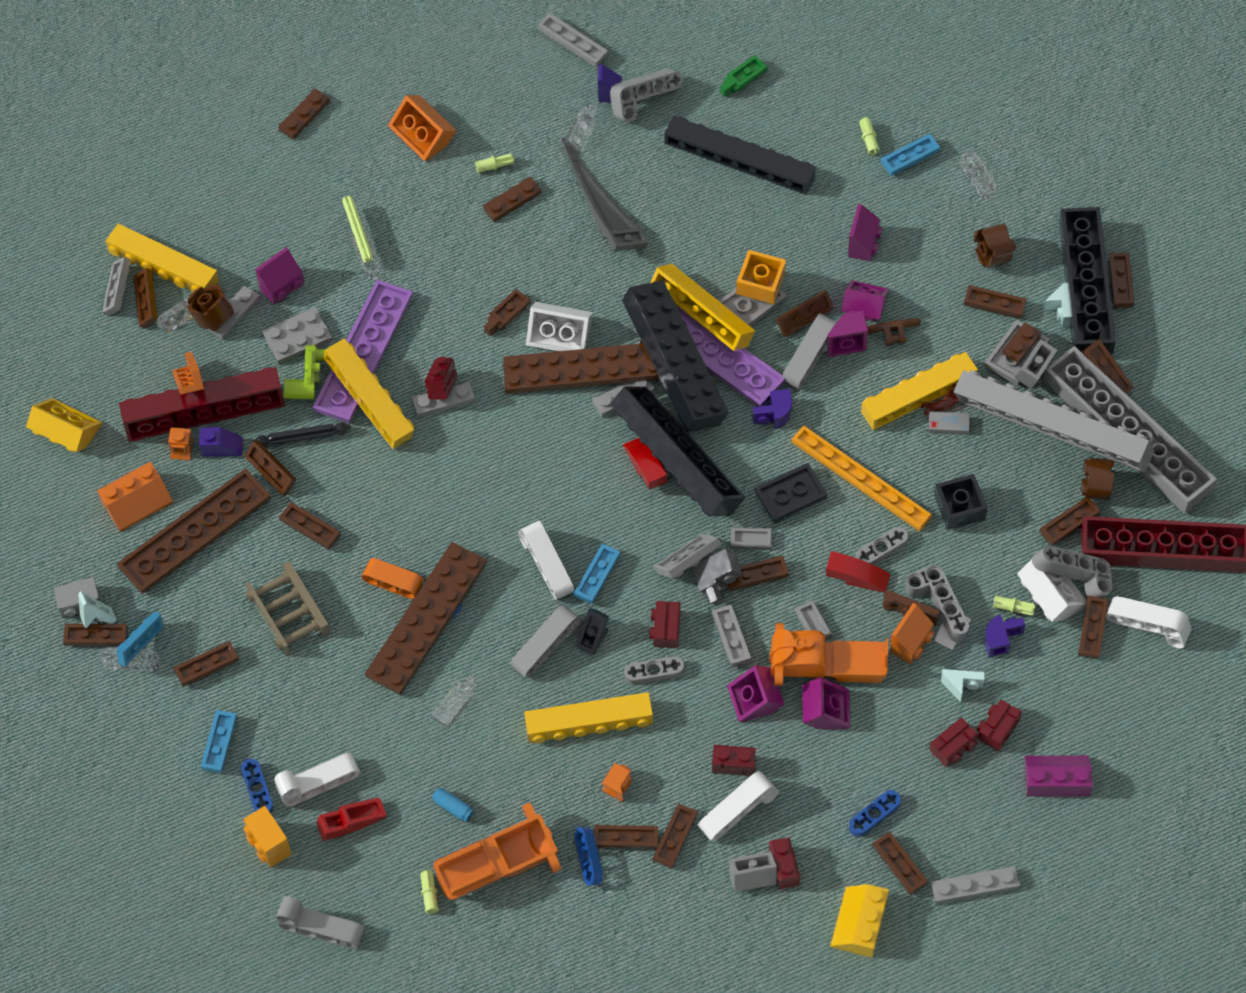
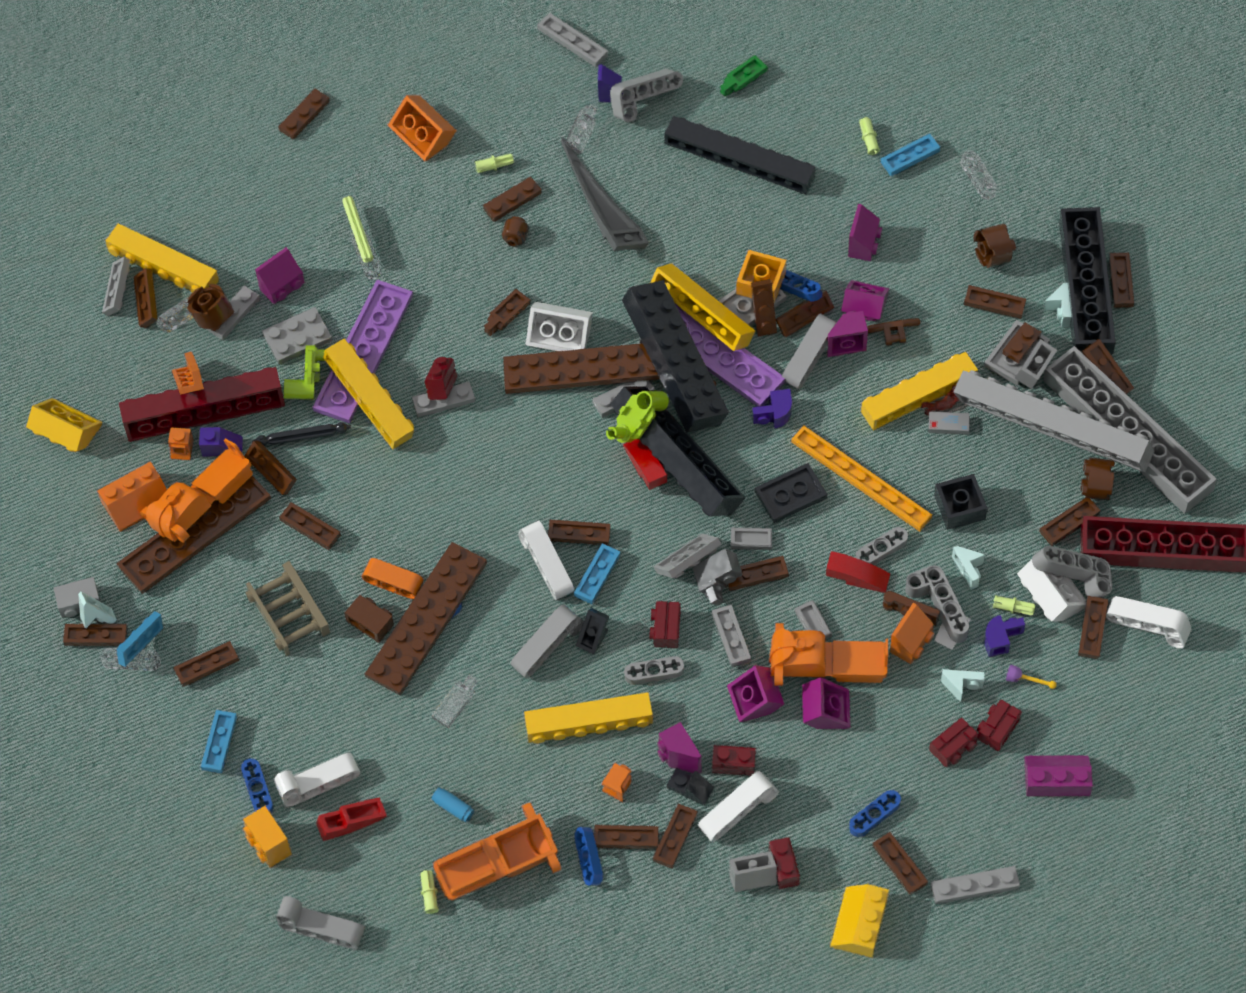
none -> orange piece [140,438,253,543]
none -> reddish brown brick [345,595,394,643]
none -> reddish brown head [501,216,529,247]
none -> reddish brown plate [548,519,611,546]
none -> lime piece [606,391,669,443]
none -> magenta slope [657,722,702,774]
none -> black slope [667,768,714,806]
none -> reddish brown plate [751,279,777,337]
none -> blue beam [780,270,823,301]
none -> light aqua slope [952,546,985,590]
none -> hinge [1006,664,1057,689]

